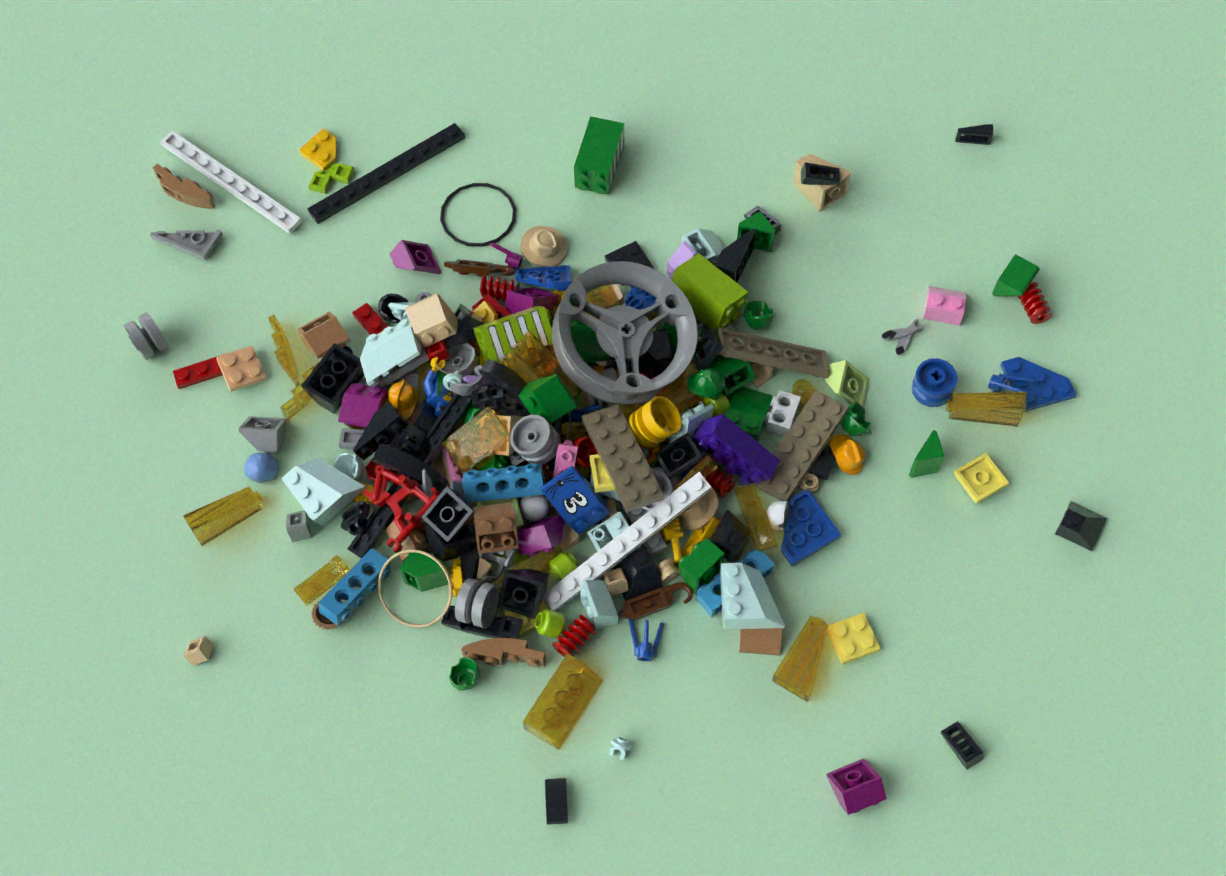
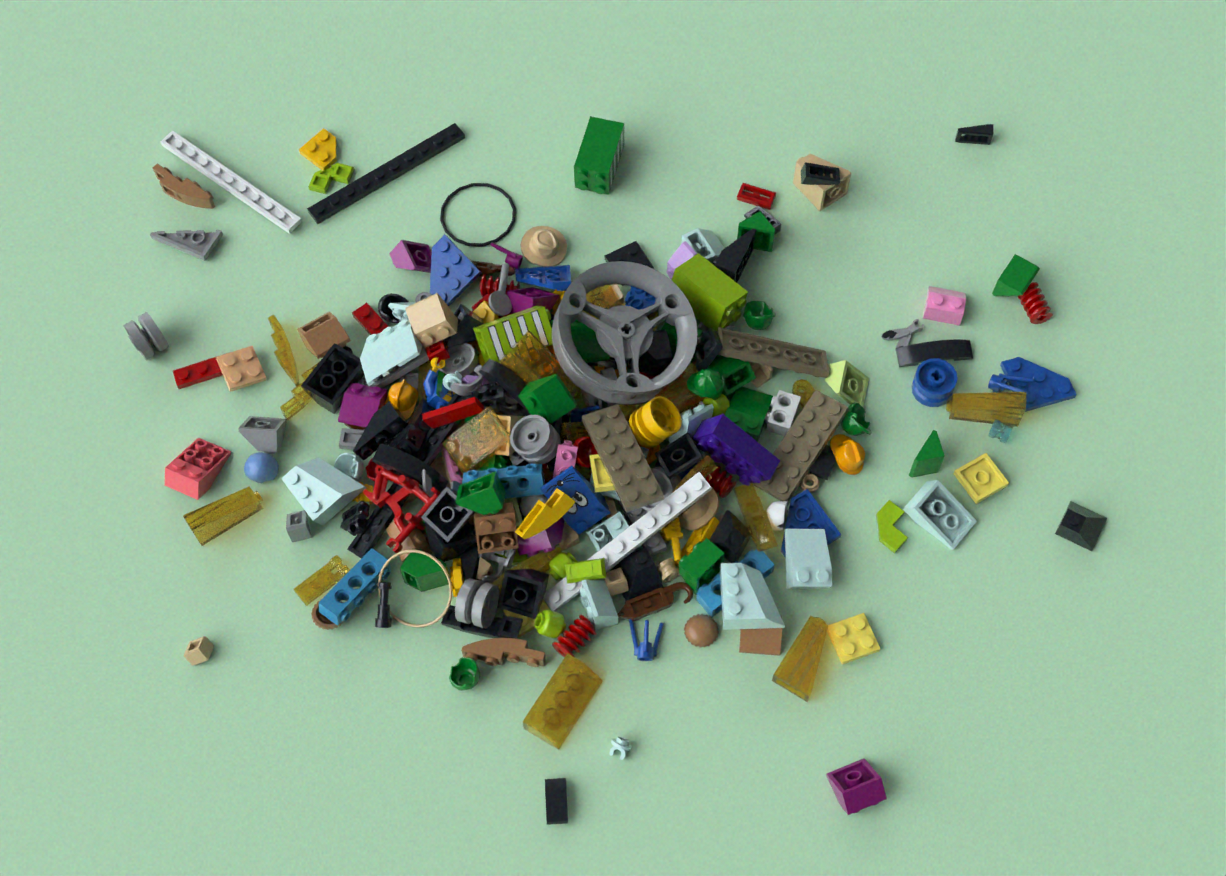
black slope [941,721,983,769] -> none
none -> coral slope [165,438,231,500]
none -> black piece [375,582,392,628]
none -> red tile [422,397,484,429]
none -> plate [430,234,482,307]
none -> green slope [455,471,506,515]
none -> light grey piece [489,263,512,316]
none -> yellow slope [515,488,575,540]
none -> lime tile [565,558,606,584]
none -> medium nougat hat [684,614,719,648]
none -> red tile [737,183,776,210]
none -> light aqua slope [785,529,832,589]
none -> lime tile [876,500,908,553]
none -> black slope [896,339,973,367]
none -> light aqua slope [903,480,977,550]
none -> clear light blue wheel [988,419,1014,444]

